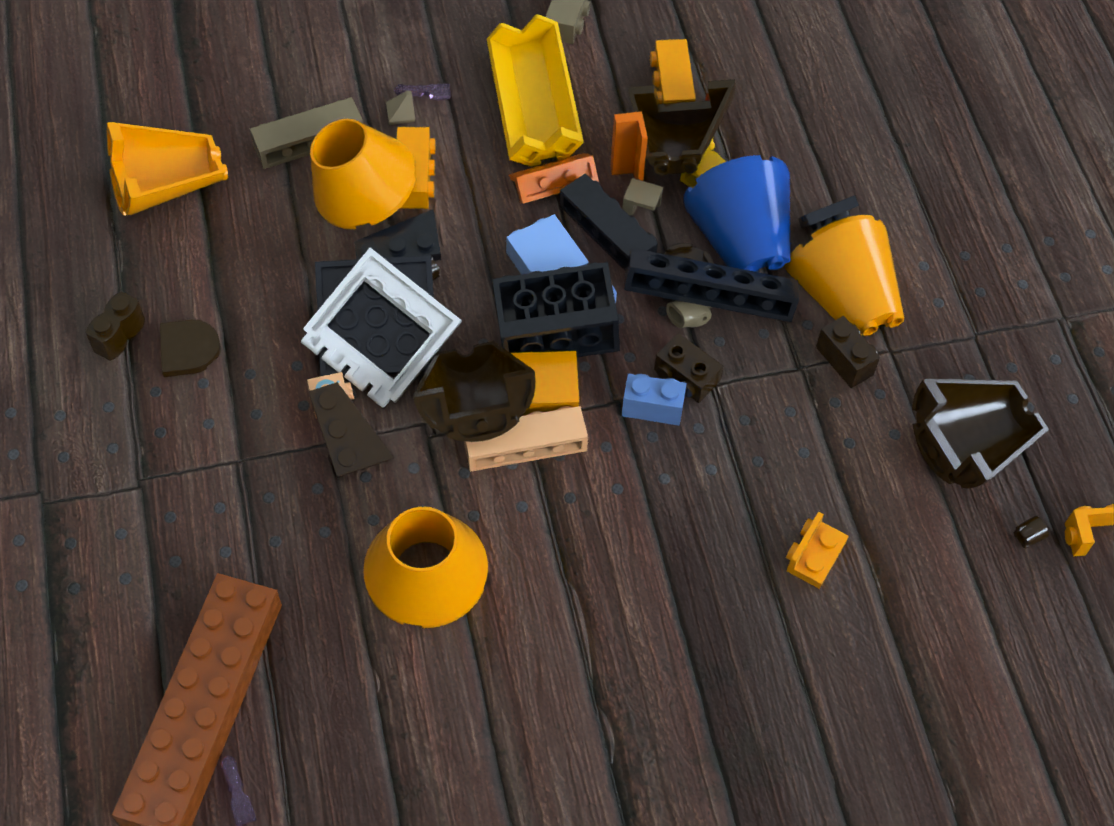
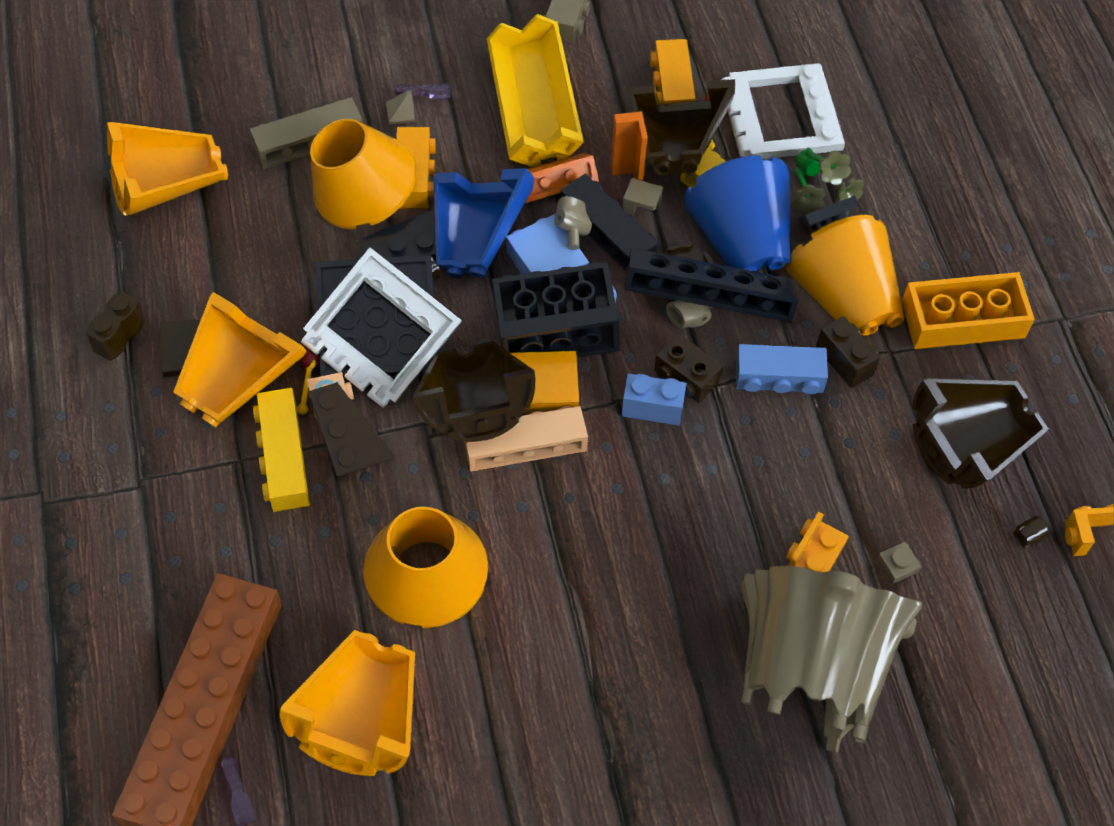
none -> light orange cone [173,292,307,427]
none -> yellow brick [253,388,310,512]
none -> light orange cone [280,630,415,776]
none -> hinge [297,346,320,415]
none -> blue cone [434,168,534,278]
none -> dark tan piece [554,196,592,250]
none -> white hinge [721,63,845,159]
none -> medium blue brick [736,344,828,394]
none -> dark tan piece [740,566,922,753]
none -> olive plant [792,148,864,214]
none -> dark tan plate [877,542,922,584]
none -> light orange brick [901,272,1035,349]

